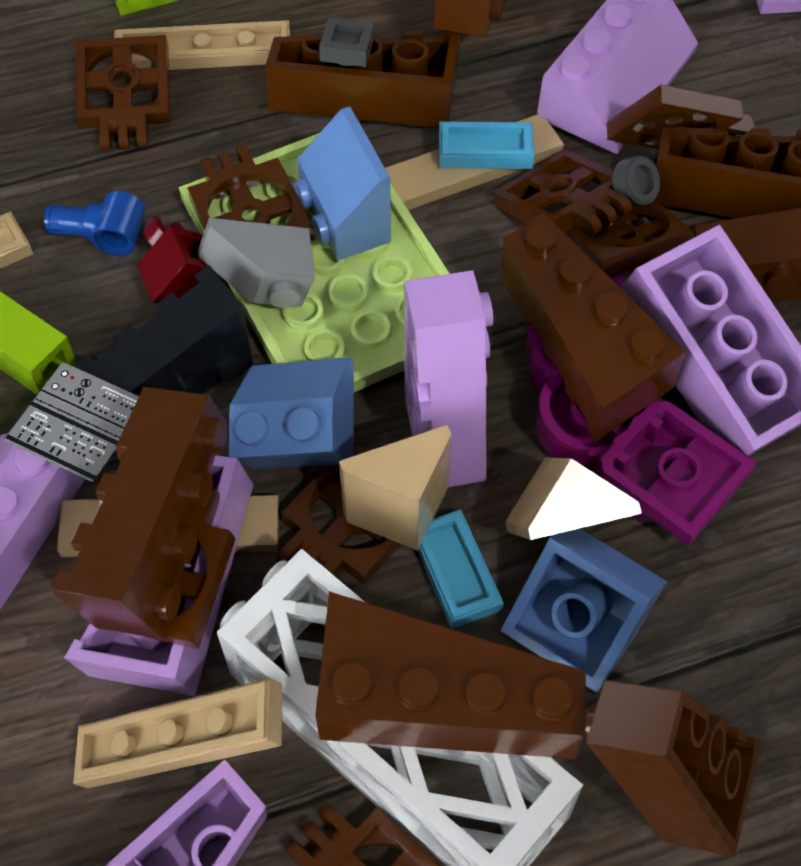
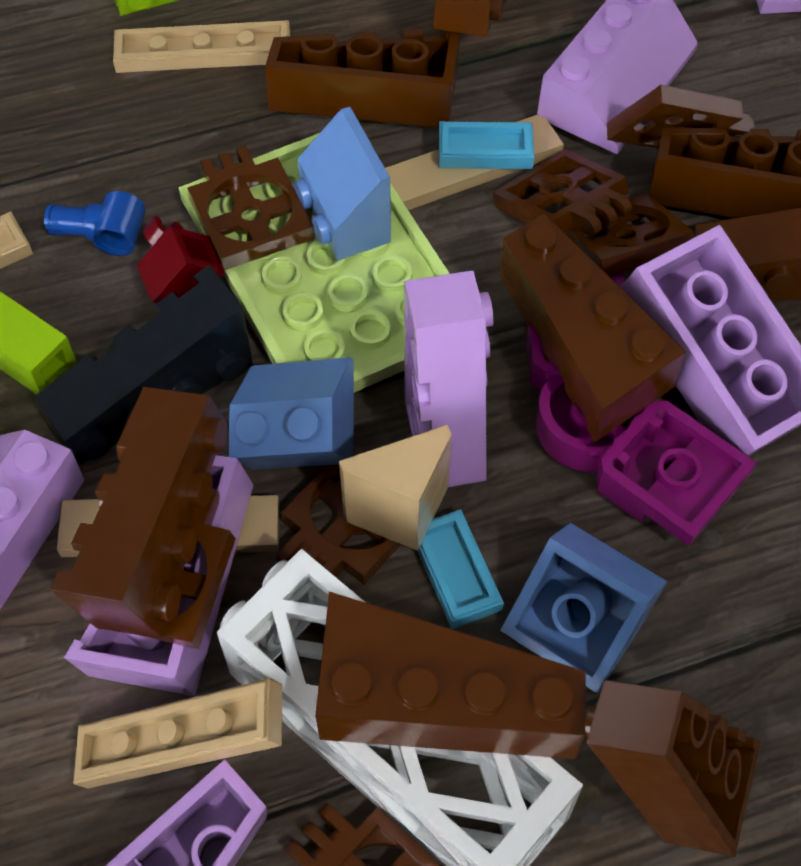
light grey sticker [4,362,139,482] -> none
reddish brown piece [76,35,171,151] -> none
light grey slope [198,218,315,308] -> none
dark grey plate [319,17,374,67] -> none
slope [505,457,642,540] -> none
dark grey tile [612,155,660,207] -> none

